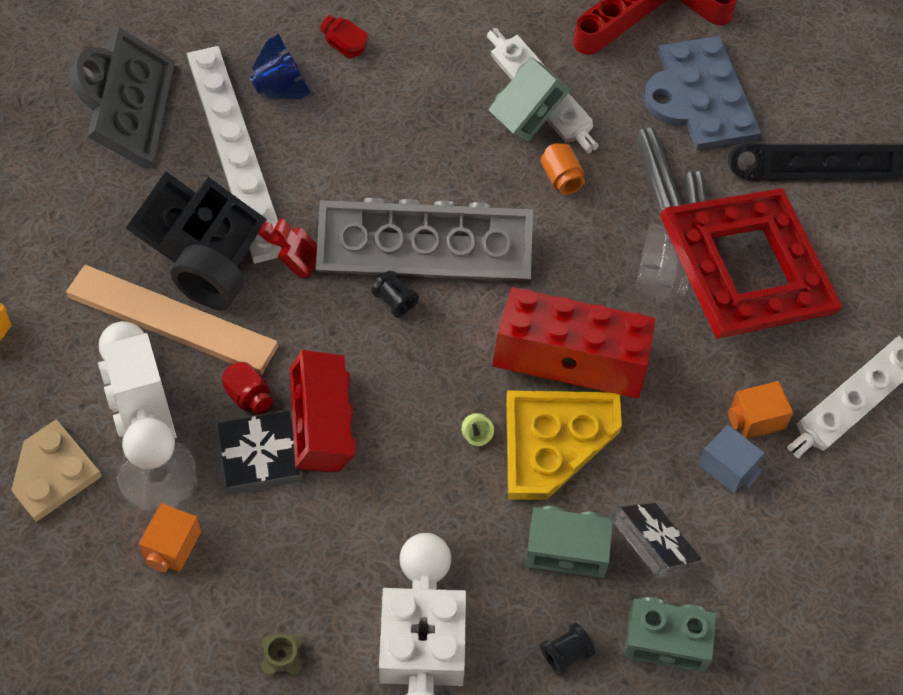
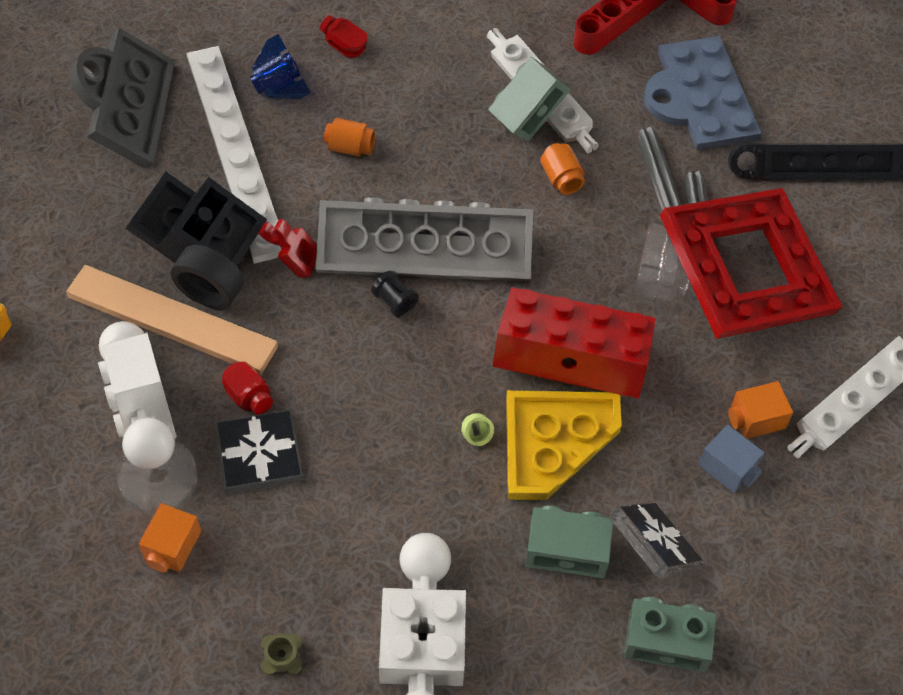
tan plate [12,419,102,522] -> none
red brick [289,350,356,472] -> none
black bush [540,623,595,676] -> none
none -> orange brick [324,117,376,157]

